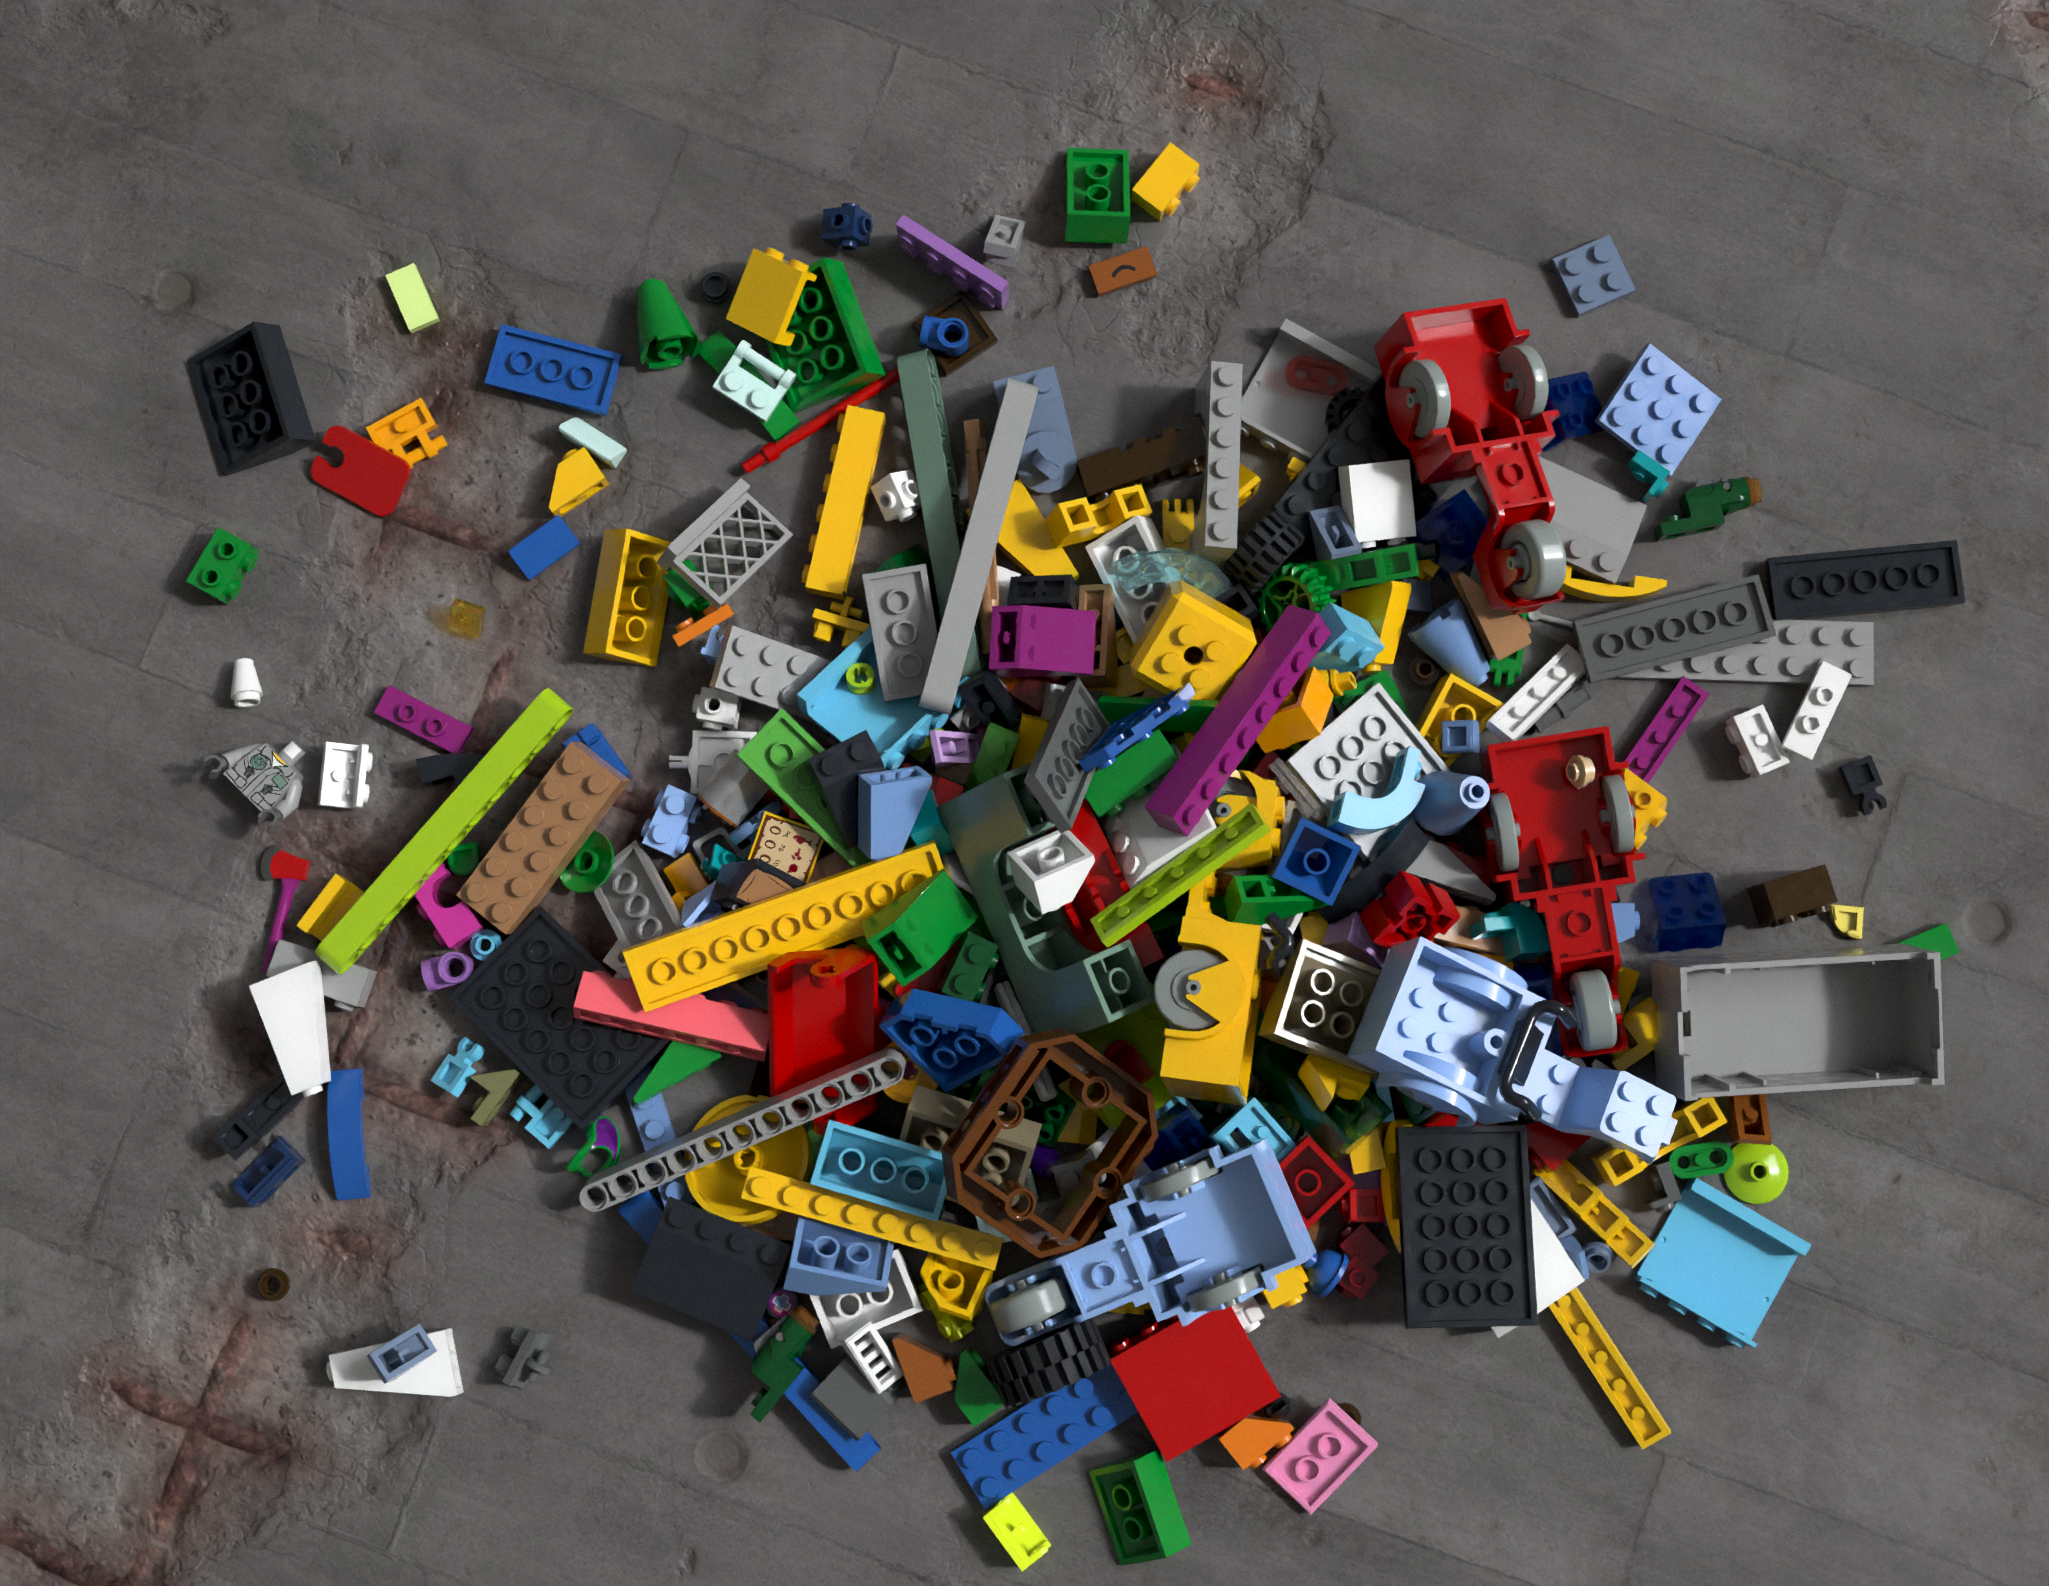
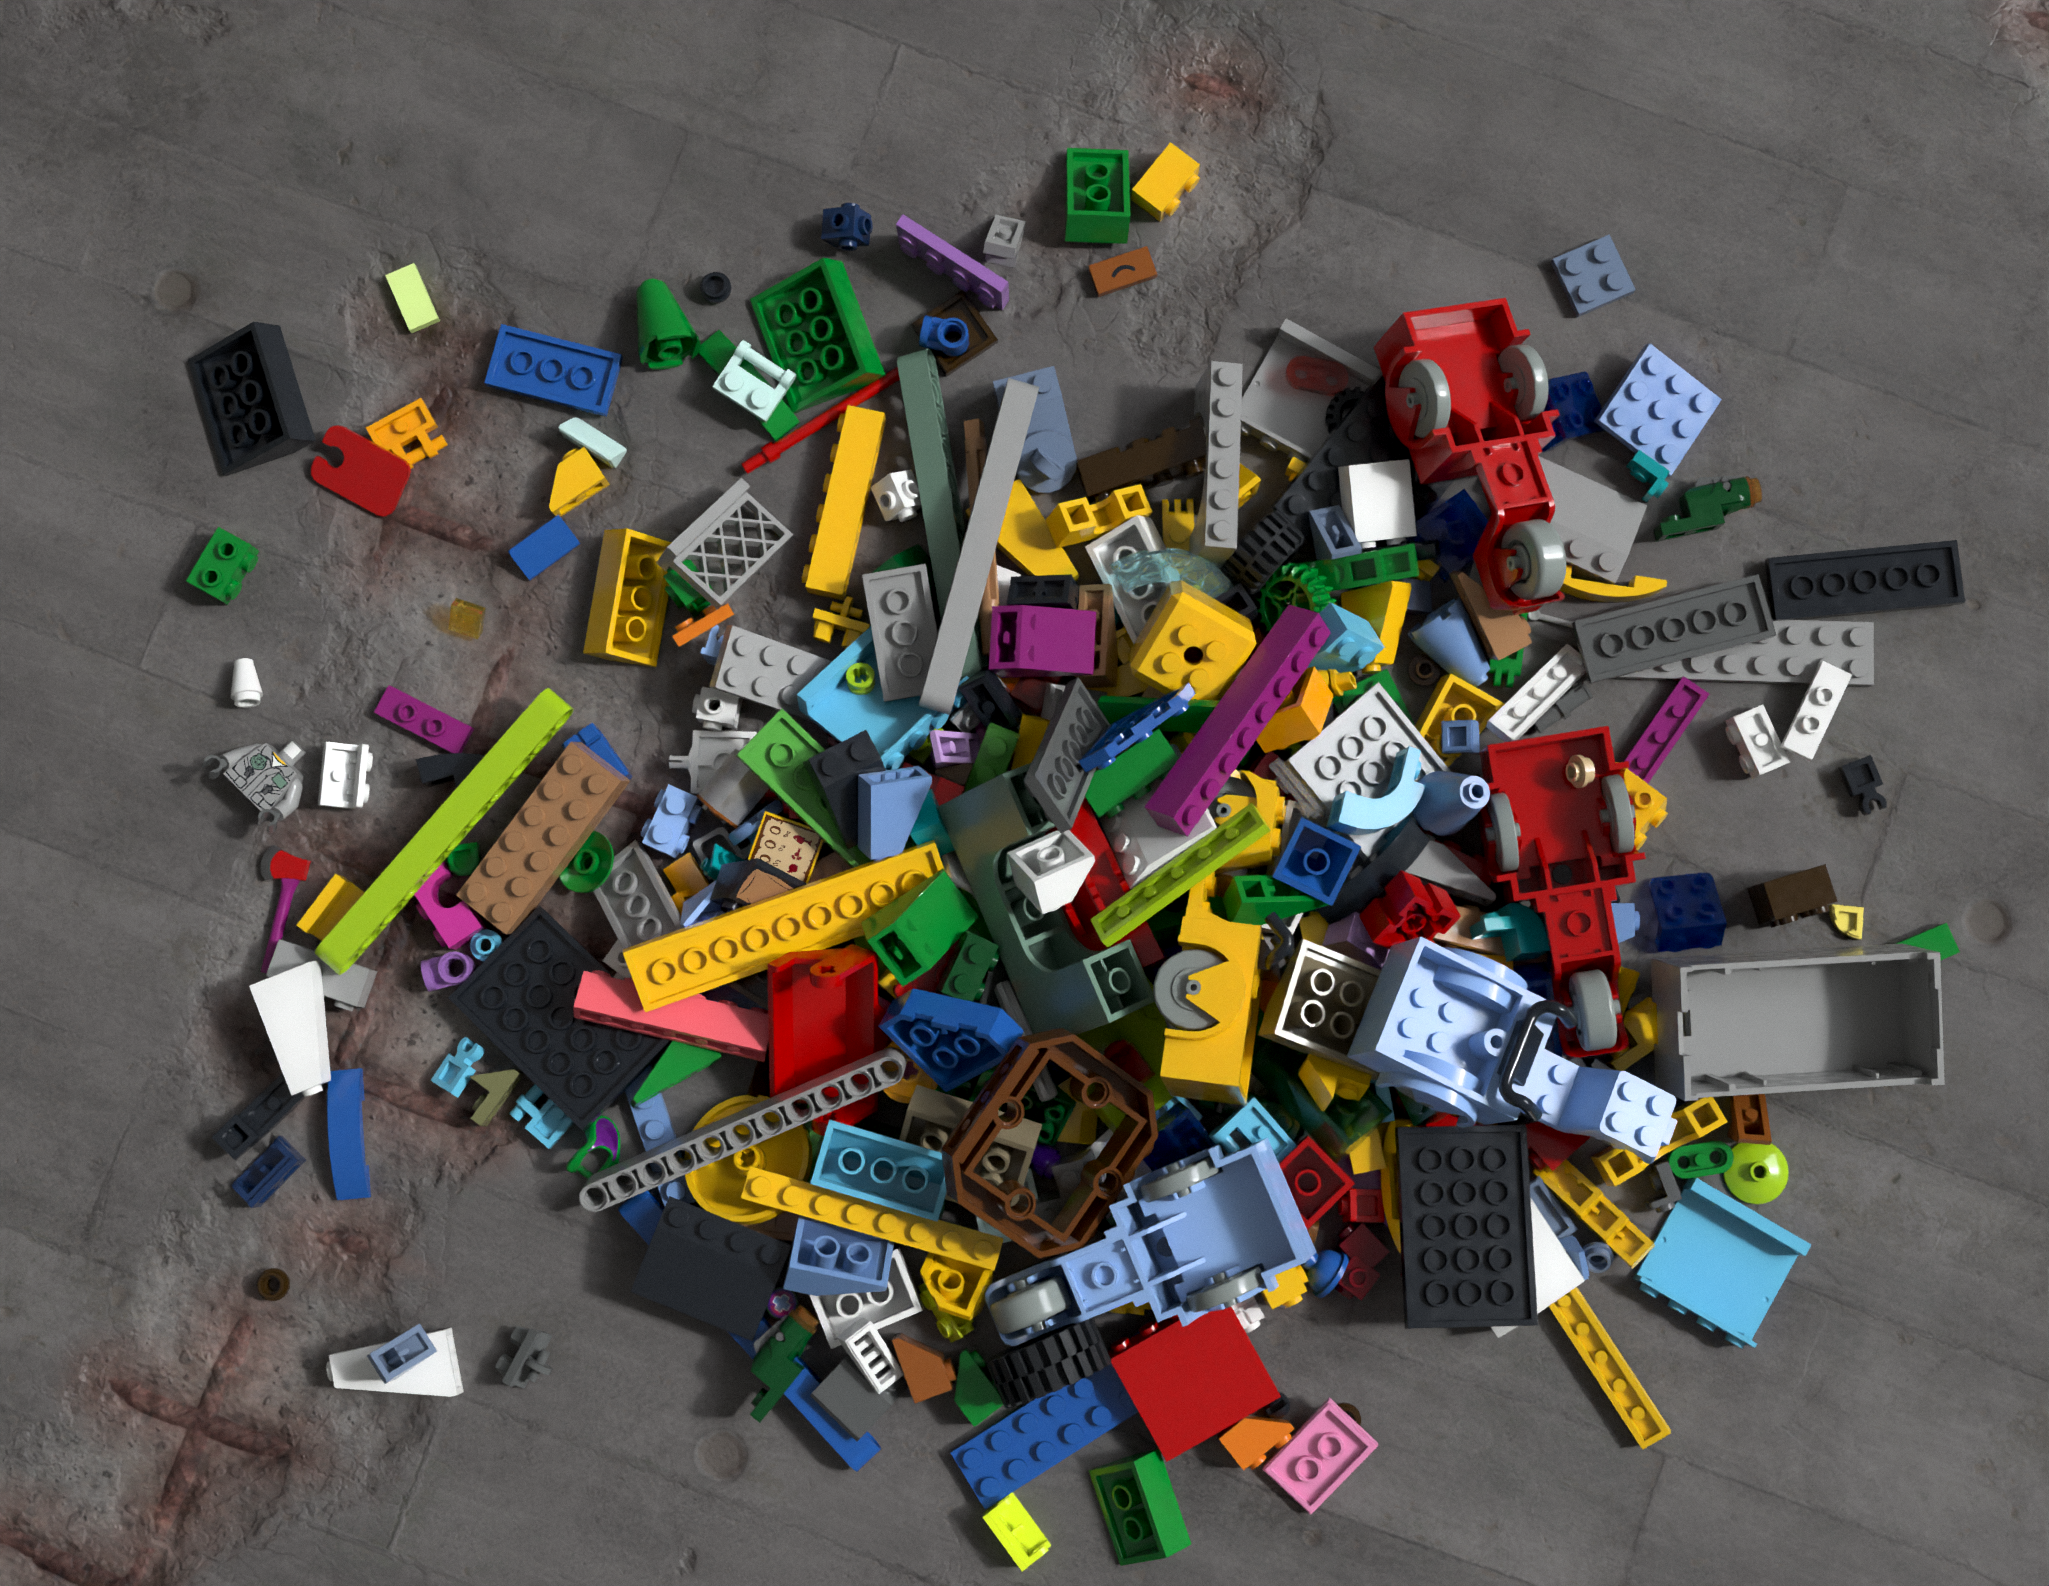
yellow panel [726,247,817,346] -> none

